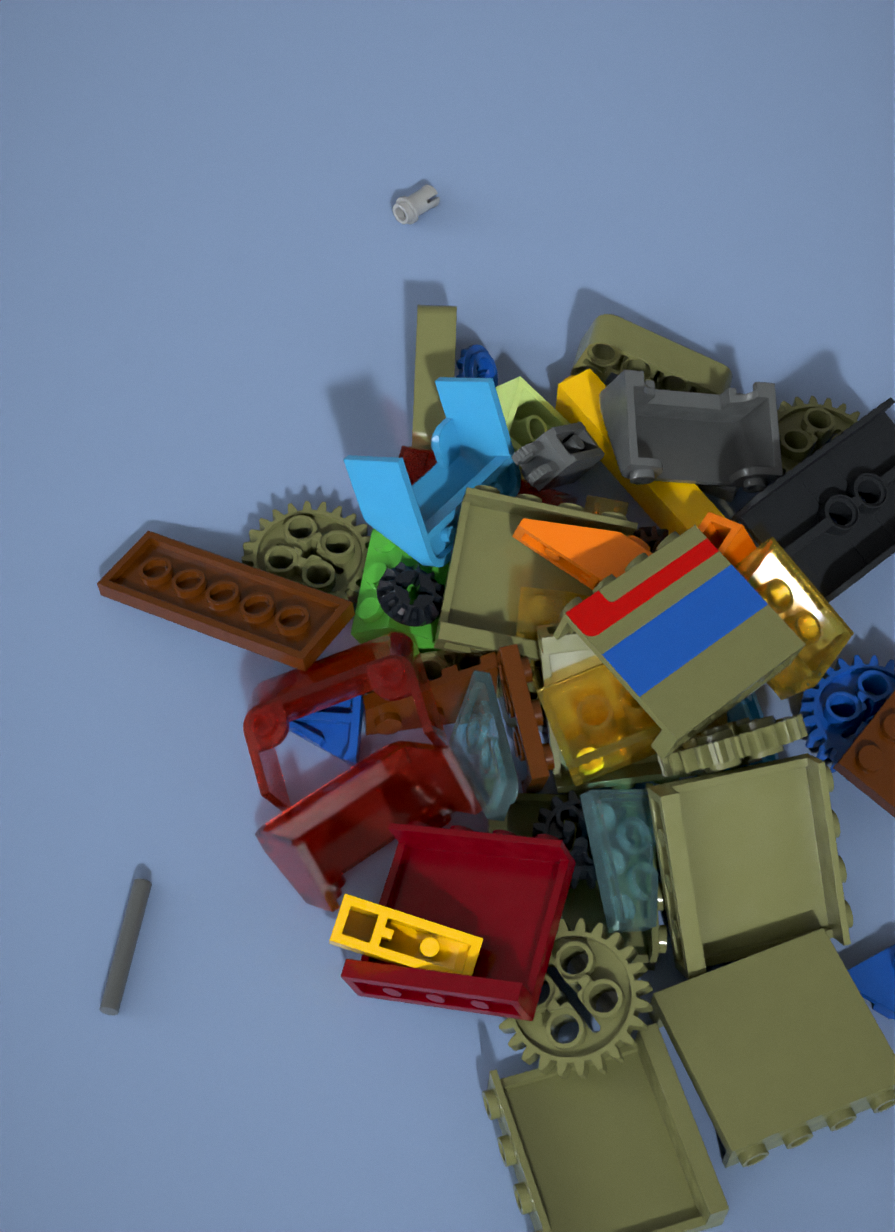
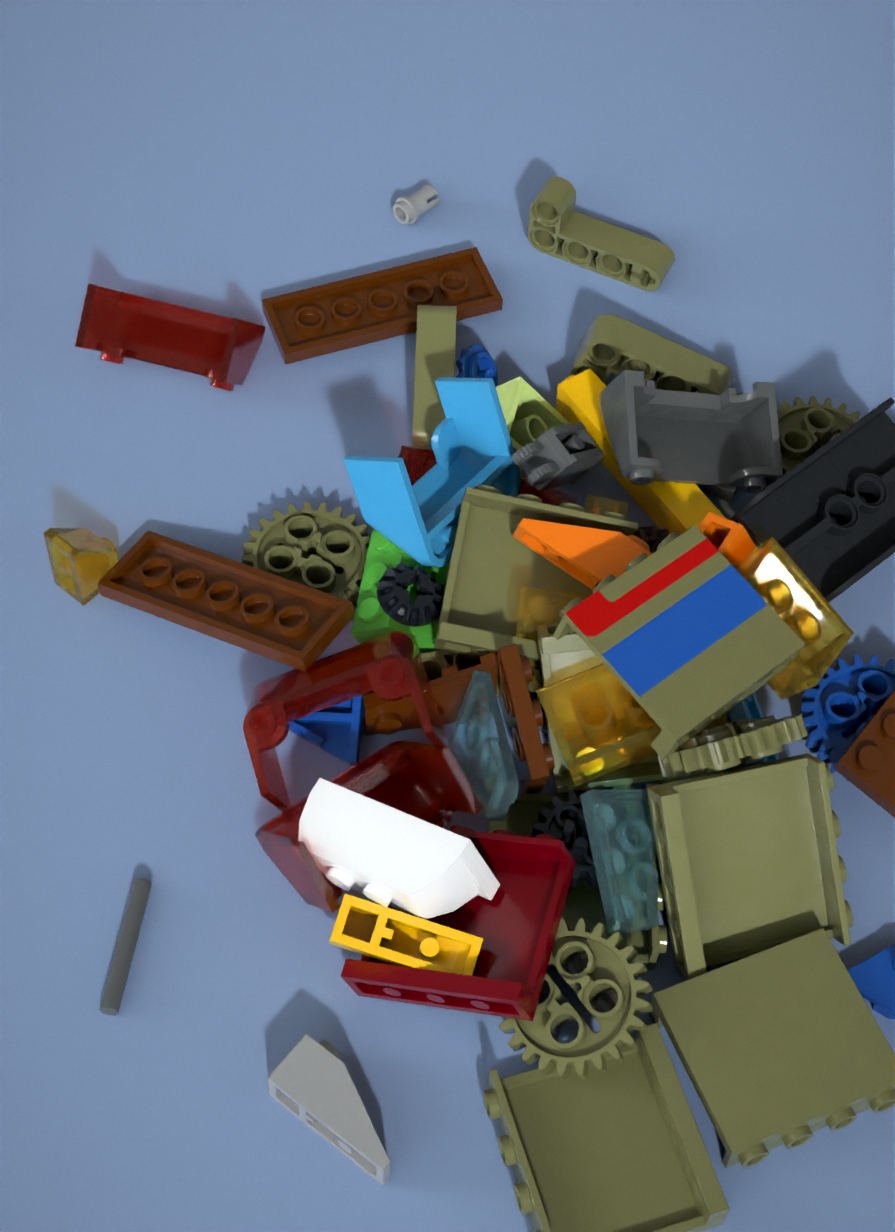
none -> clear yellow slope [43,528,119,606]
none -> clear red windscreen [75,283,266,391]
none -> reddish brown plate [262,247,503,365]
none -> light grey slope [267,1034,390,1186]
none -> white windscreen [298,778,500,920]
none -> olive beam [528,177,675,291]

